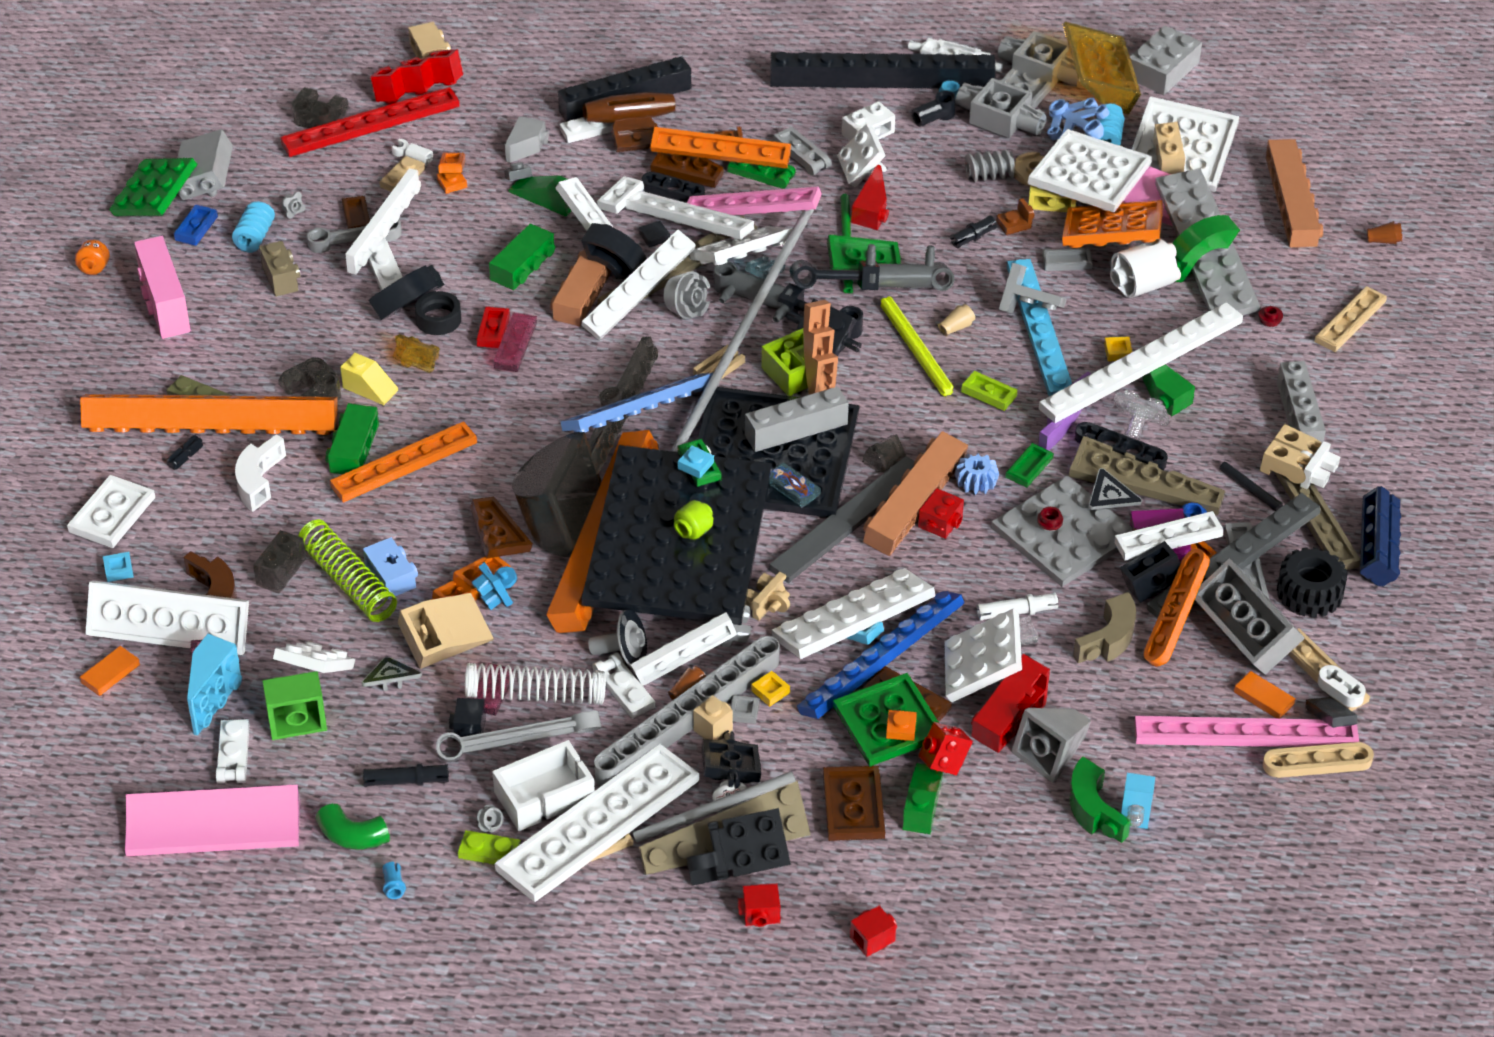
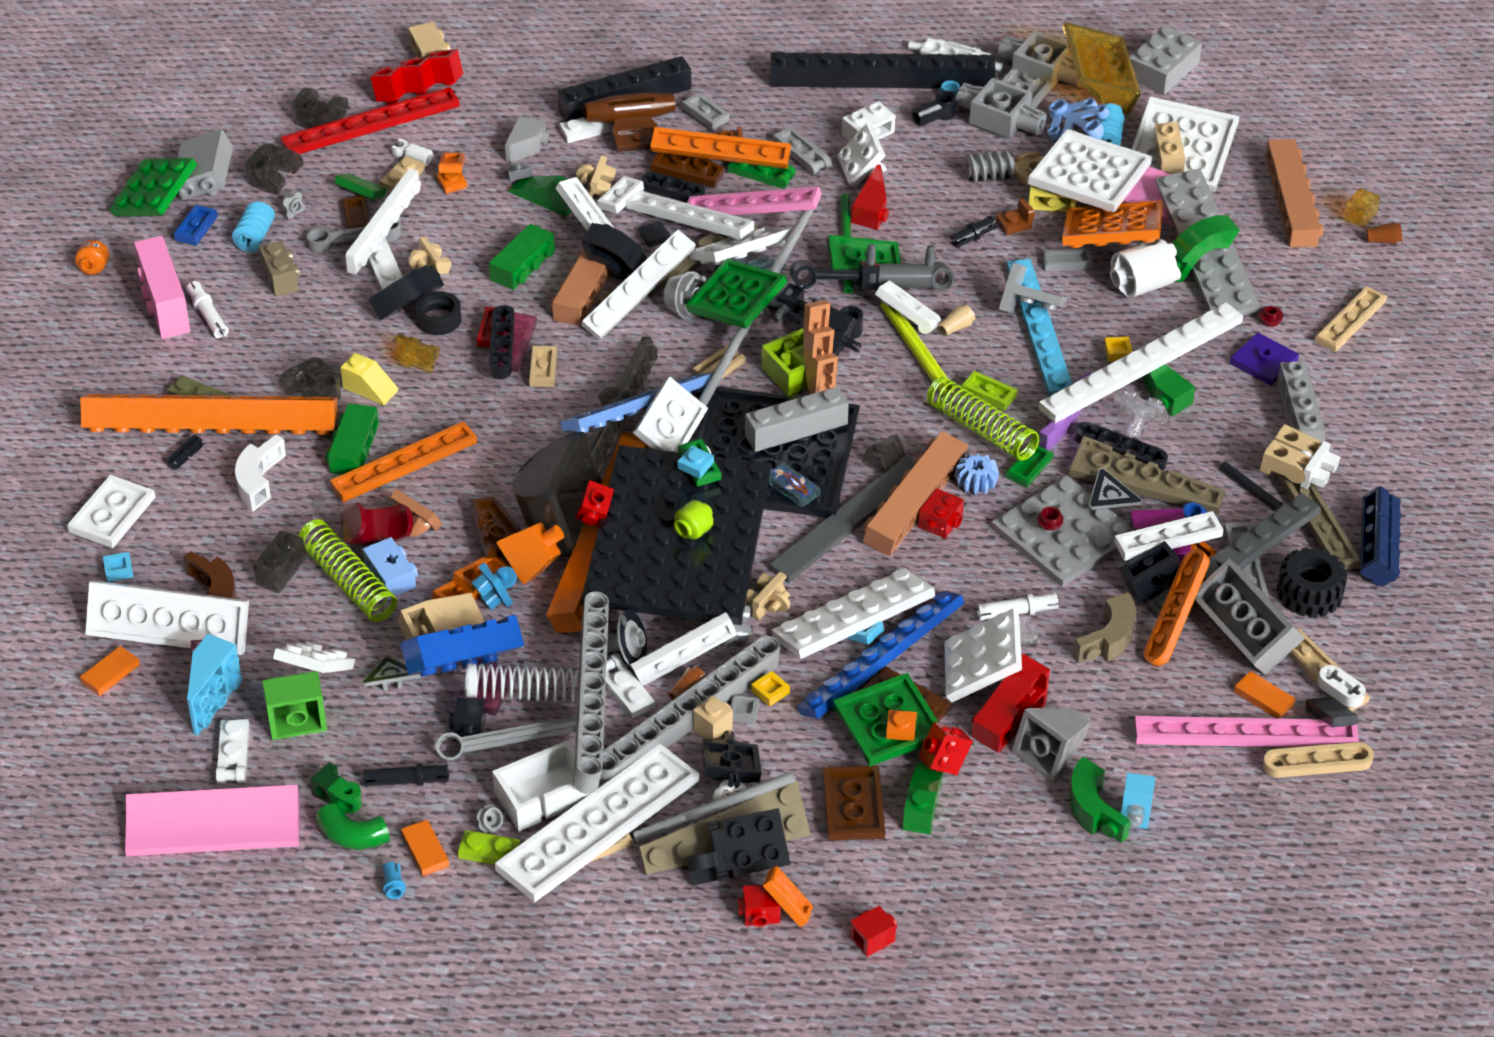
none -> white pin [186,281,229,338]
none -> clear smoke piece [245,144,304,194]
none -> leg [310,761,362,814]
none -> green tile [335,173,387,199]
none -> dark red animal [340,502,413,545]
none -> nougat tile [391,489,443,537]
none -> blue wedge [400,615,525,677]
none -> orange tile [401,819,449,876]
none -> tan hips [408,237,451,274]
none -> black beam [489,305,515,379]
none -> orange torso [496,523,564,585]
none -> tan plate [529,346,558,387]
none -> light grey beam [573,591,609,794]
none -> red brick [575,480,614,527]
none -> tan hips [576,155,617,198]
none -> white plate [633,377,708,452]
none -> light grey plate [682,92,729,130]
none -> green plate [686,259,787,329]
none -> orange tile [763,866,813,927]
none -> white plate [875,281,941,334]
none -> lime piece [927,376,1039,461]
none -> dark purple plate [1230,332,1299,386]
none -> clear yellow brick [1343,188,1381,228]

